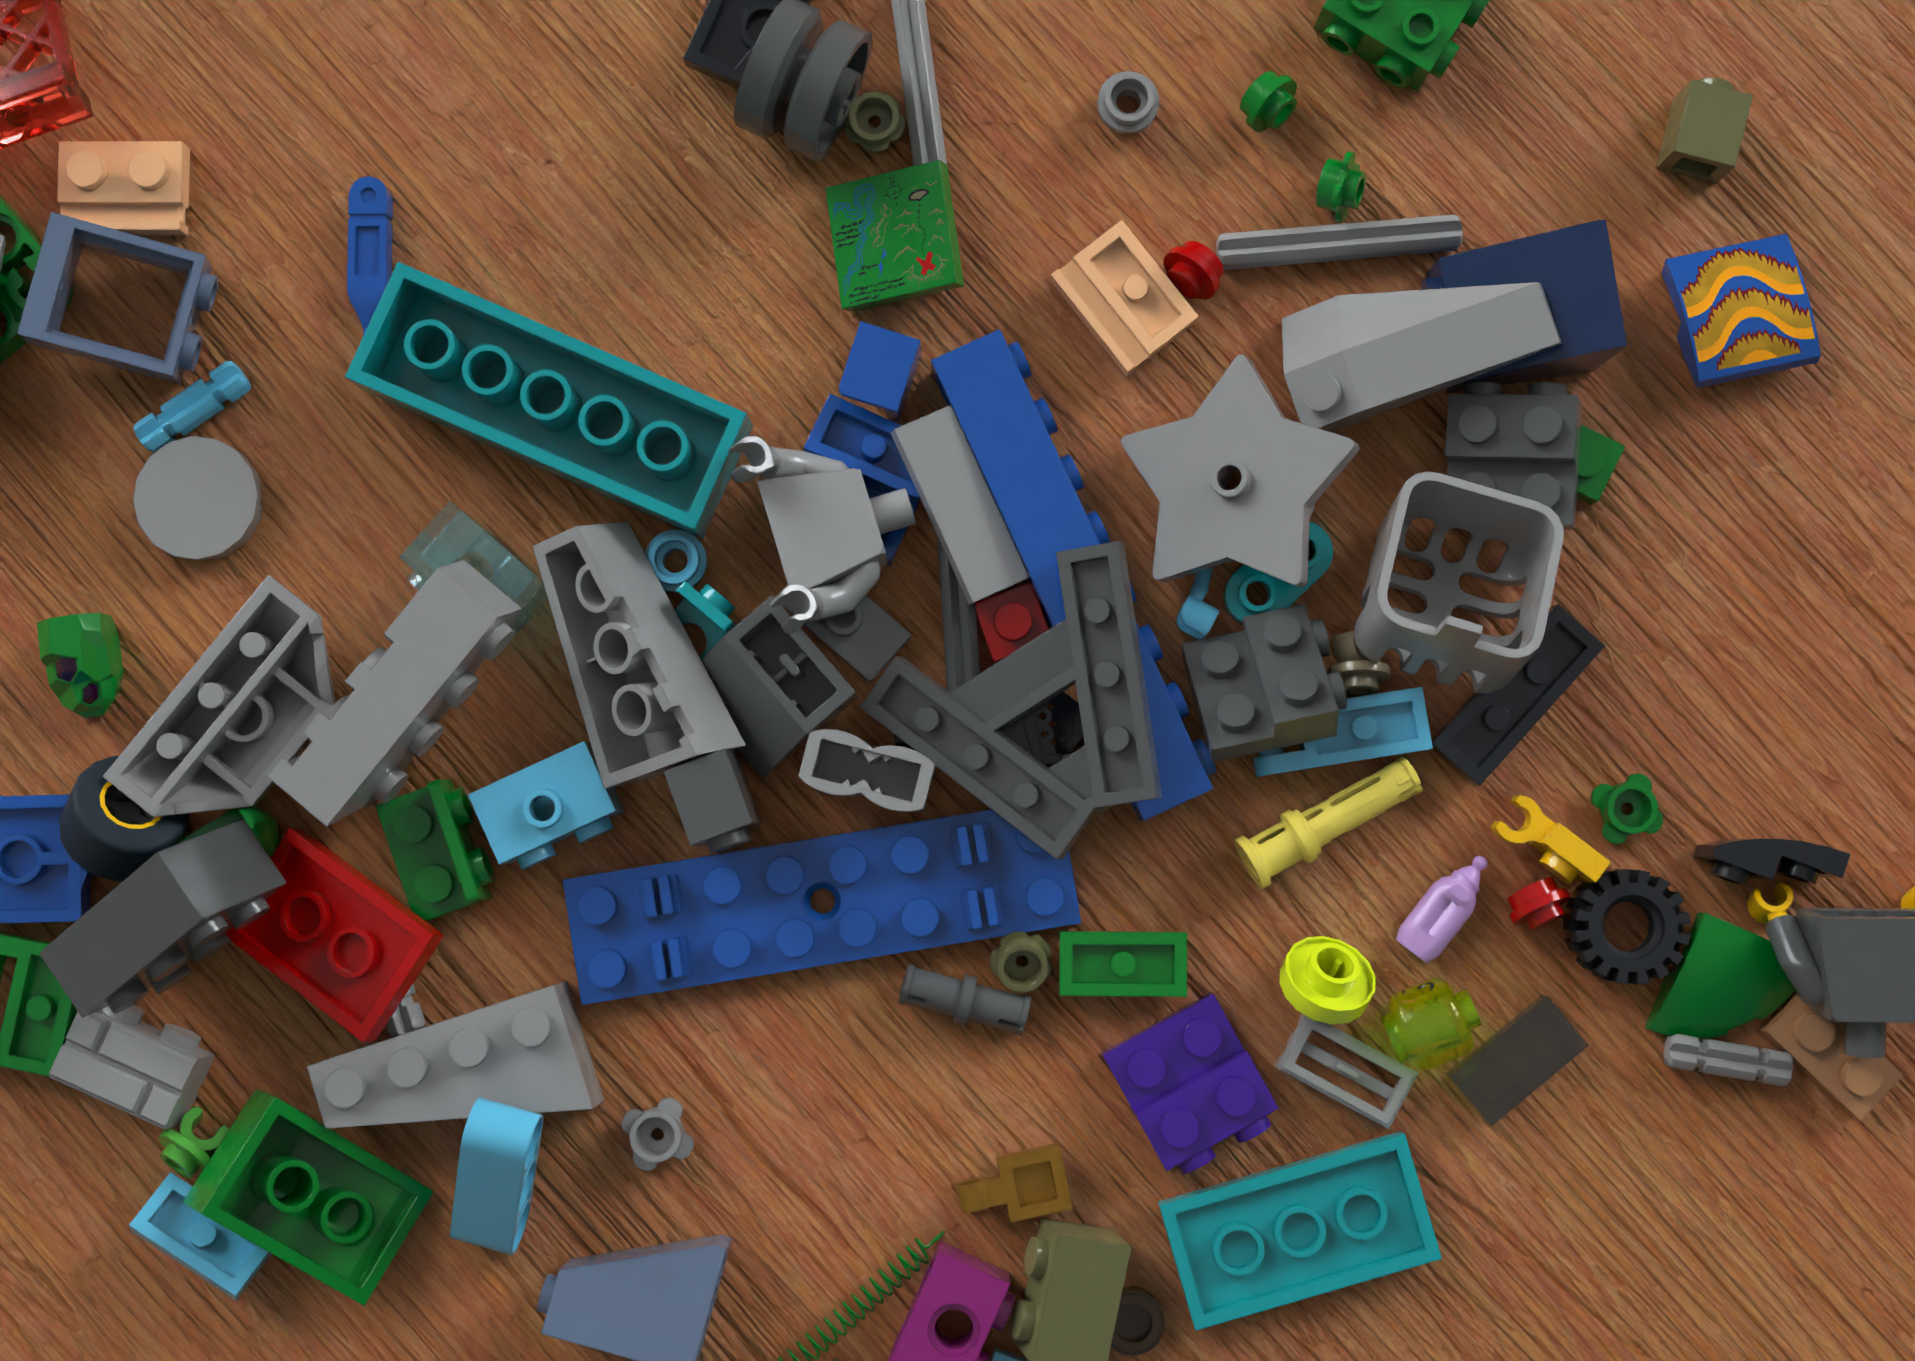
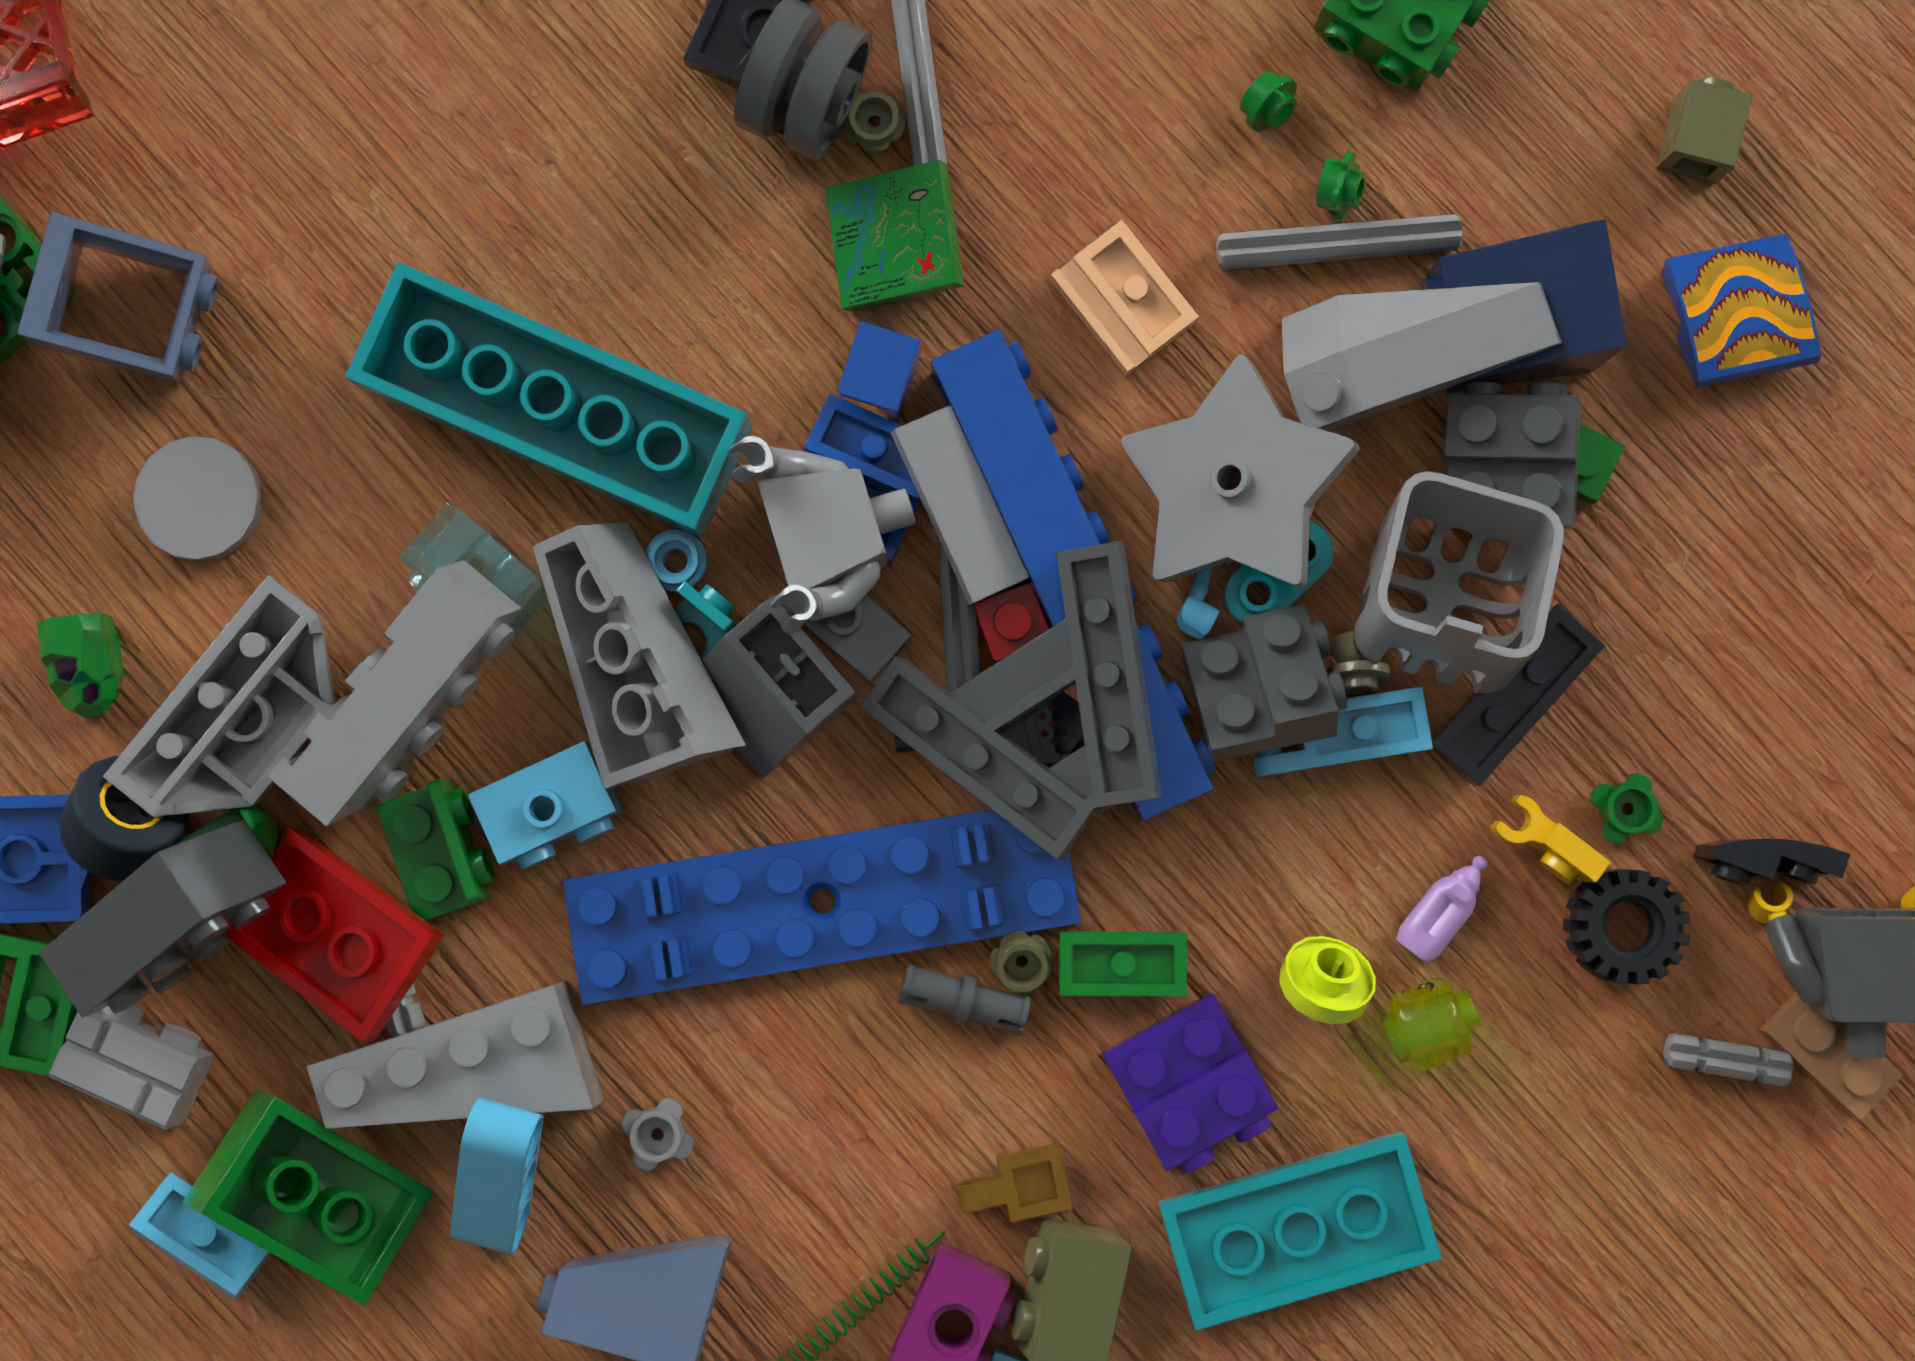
light nougat plate [57,141,190,236] -> none
medium azure axle [133,361,251,453] -> none
bright green plate [158,1106,229,1179] -> none
blue piece [347,176,393,336] -> none
dark grey brick [664,749,763,853] -> none
light grey brick [798,729,936,812] -> none
light grey plate [1097,71,1159,135] -> none
dark brown tile [1111,1286,1165,1355] -> none
red plate [1163,241,1224,300] -> none
light yellow pin [1234,756,1423,890] -> none
light grey tile [1274,1014,1418,1129] -> none
clear smoke tile [1446,995,1589,1126] -> none
red plate [1507,877,1571,931] -> none
green brick [1645,912,1795,1039] -> none

